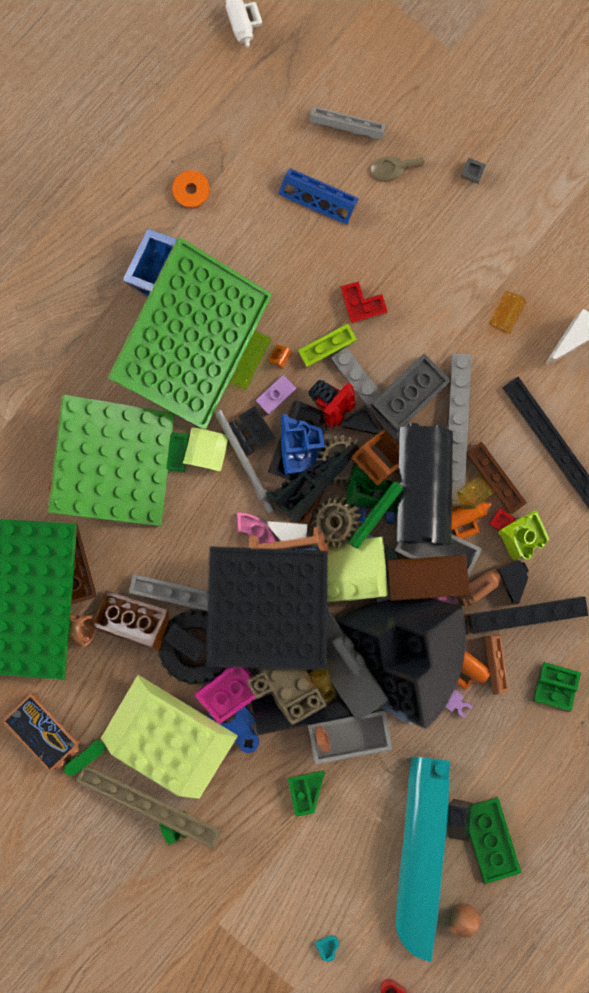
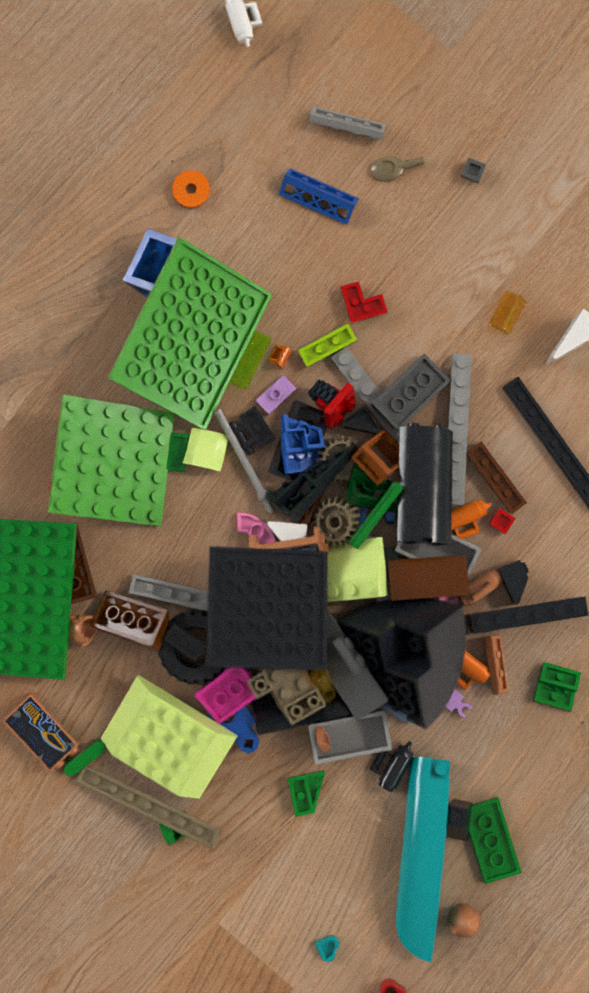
clear yellow slope [457,476,494,510] -> none
lime slope [498,510,550,560] -> none
none -> black piece [370,741,414,792]

